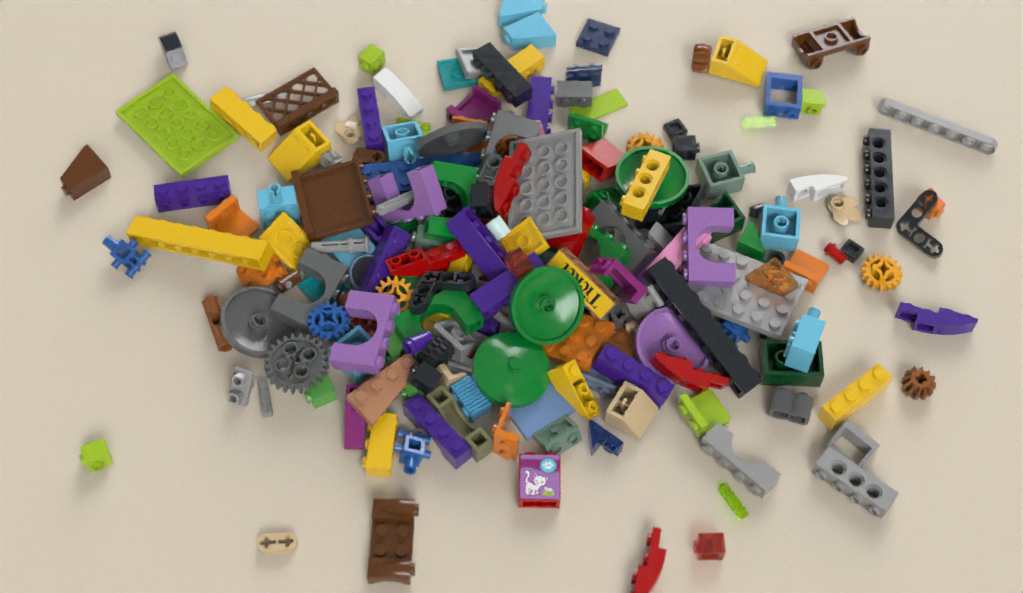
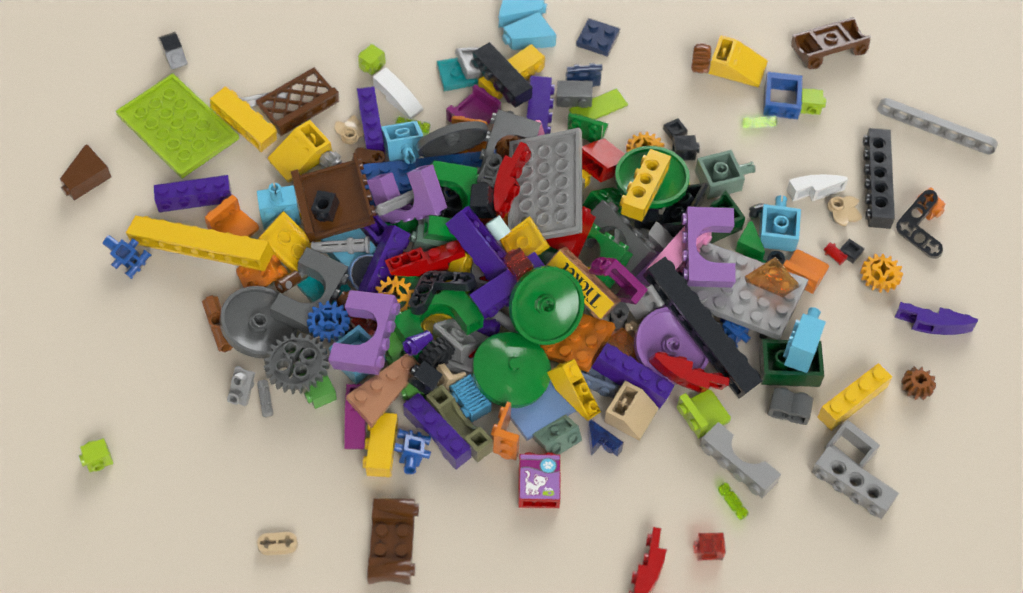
none -> black brick [311,190,339,222]

